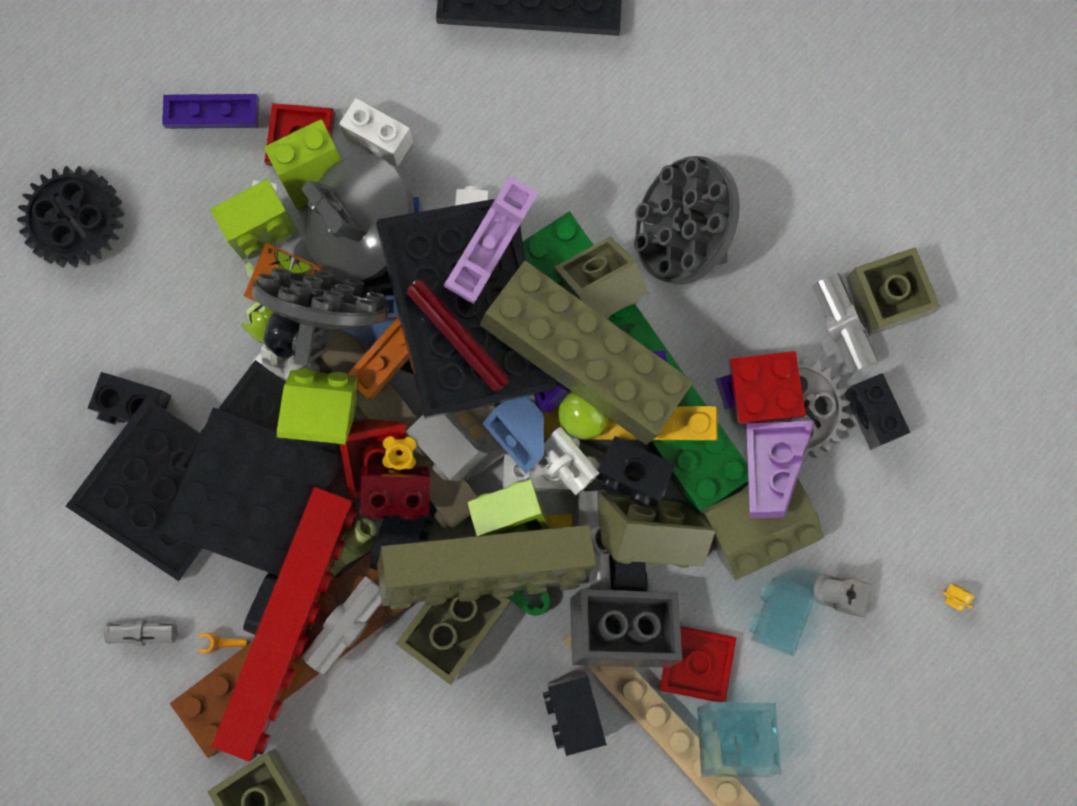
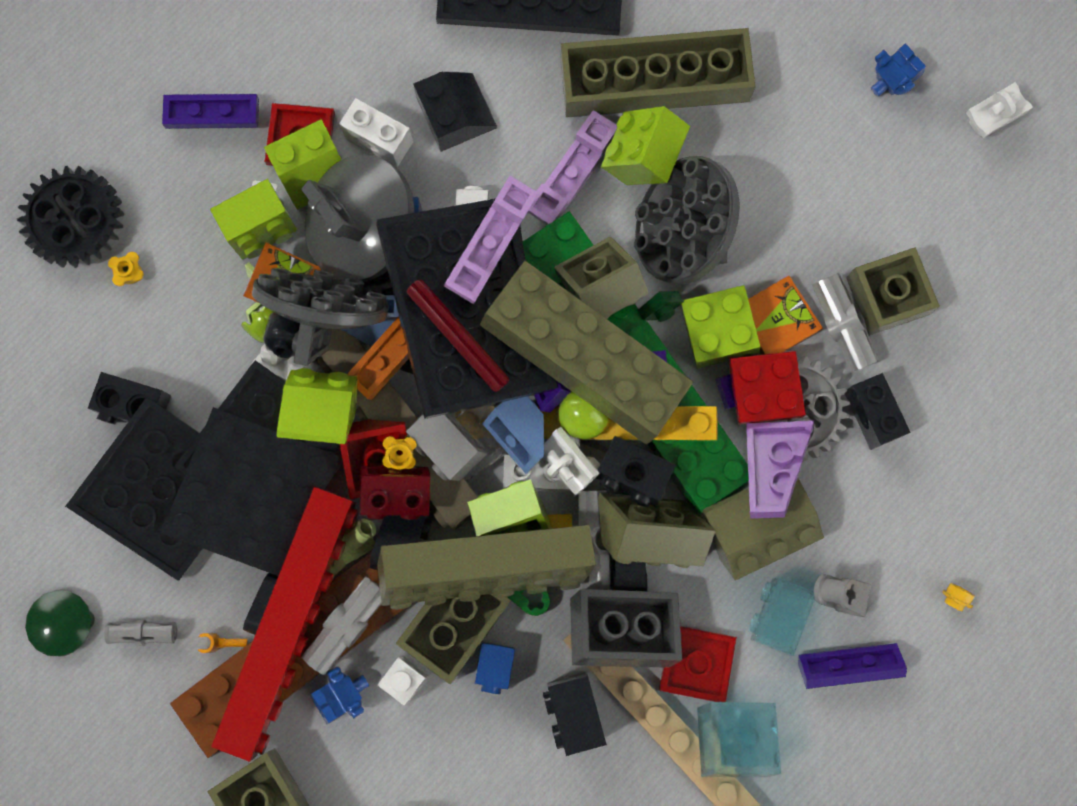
none -> dark green dish [25,590,95,657]
none -> yellow plate [108,252,144,287]
none -> blue piece [310,667,369,725]
none -> white brick [378,656,428,706]
none -> black slope [413,72,497,152]
none -> blue brick [475,642,516,694]
none -> lavender slope [528,110,617,225]
none -> olive brick [560,28,756,117]
none -> lime brick [601,106,690,185]
none -> dark green plate [638,291,684,322]
none -> lime brick [681,285,760,369]
none -> orange tile [748,275,823,355]
none -> dark purple plate [798,643,907,689]
none -> blue piece [871,43,926,97]
none -> white hips [966,82,1033,138]

